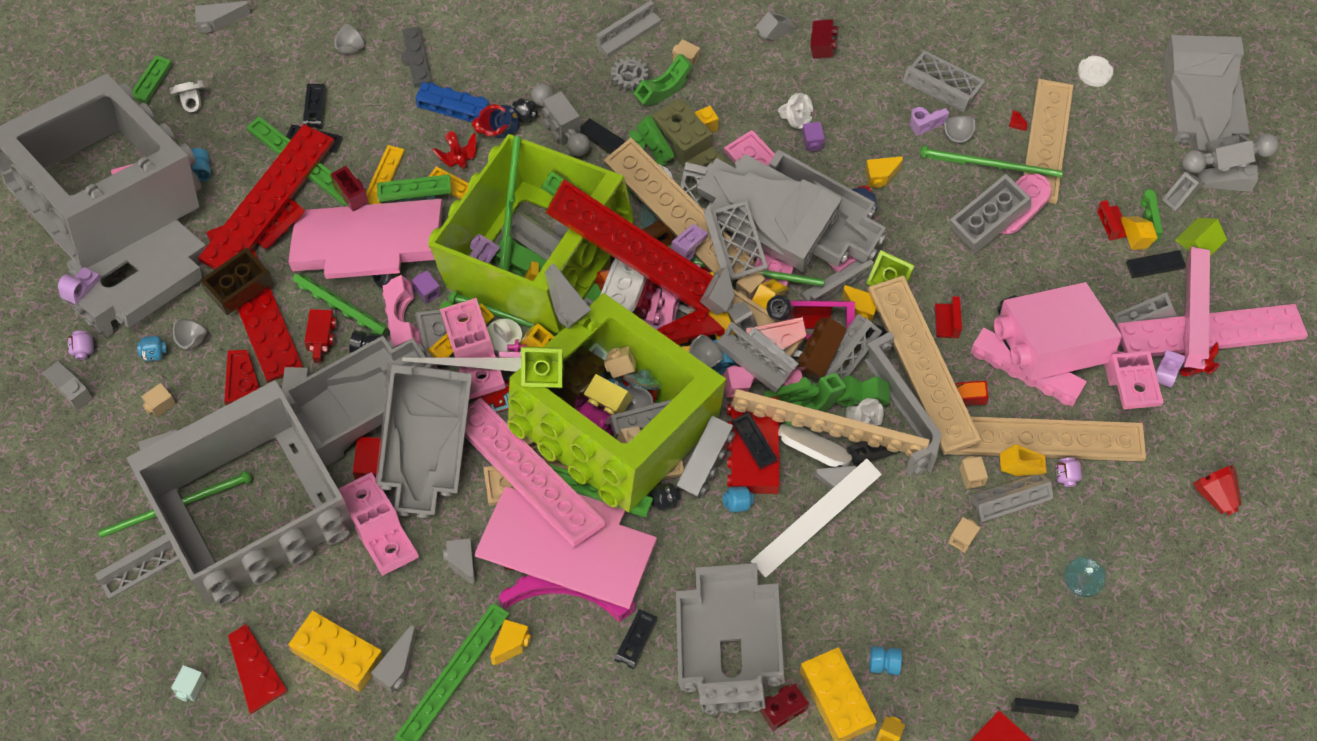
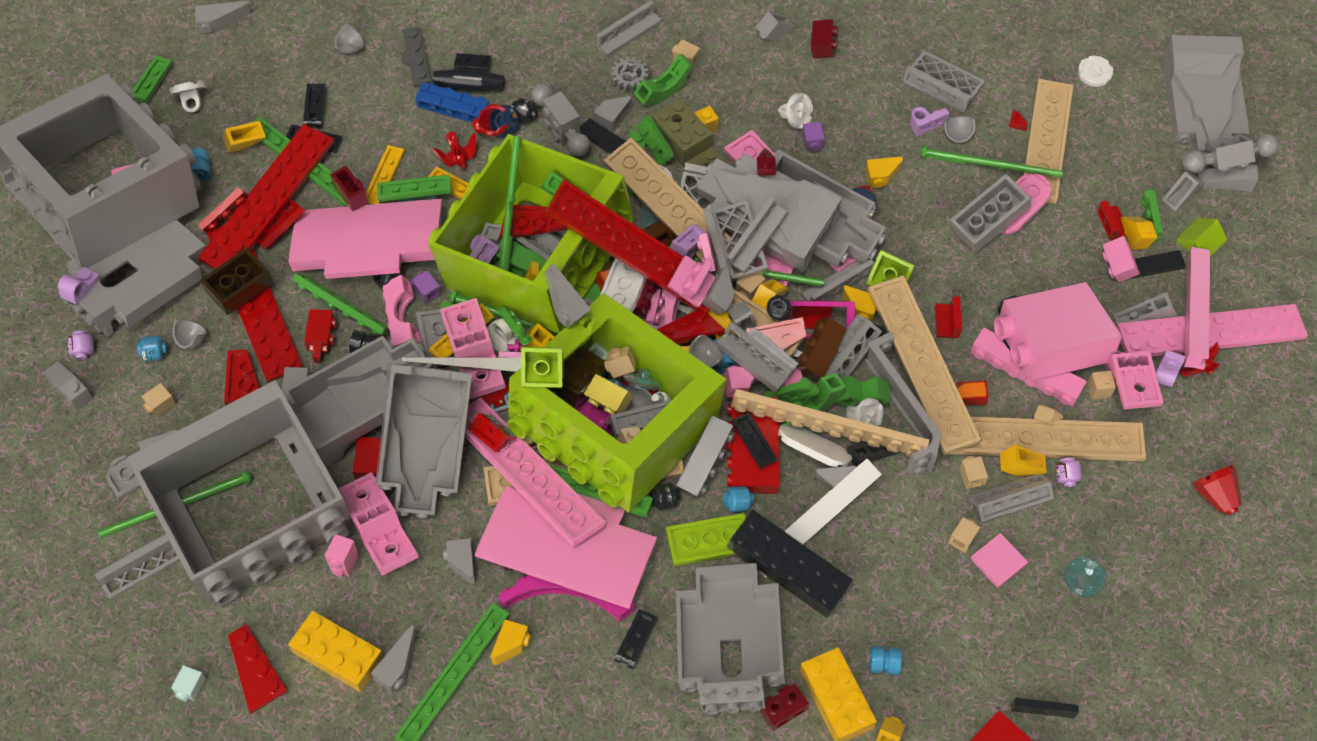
none -> light grey tile [106,455,141,500]
none -> red wing [198,187,249,232]
none -> yellow slope [223,121,266,153]
none -> bright pink brick [325,534,359,577]
none -> black plate [433,53,505,92]
none -> red panel [469,413,517,452]
none -> light grey tile [481,222,502,245]
none -> bright green plate [498,306,532,346]
none -> red wing [499,205,569,240]
none -> light grey slope [594,96,632,132]
none -> white cylinder [652,391,671,404]
none -> lime plate [666,513,745,567]
none -> bright pink bracket [668,256,715,307]
none -> bright pink tile [697,231,718,272]
none -> light grey fence [727,196,788,274]
none -> black brick [727,509,853,618]
none -> dark red plate [757,148,776,175]
none -> bright pink tile [970,533,1028,588]
none -> tan slope [1034,405,1063,423]
none -> tan brick [1088,371,1116,400]
none -> bright pink brick [1102,236,1140,282]

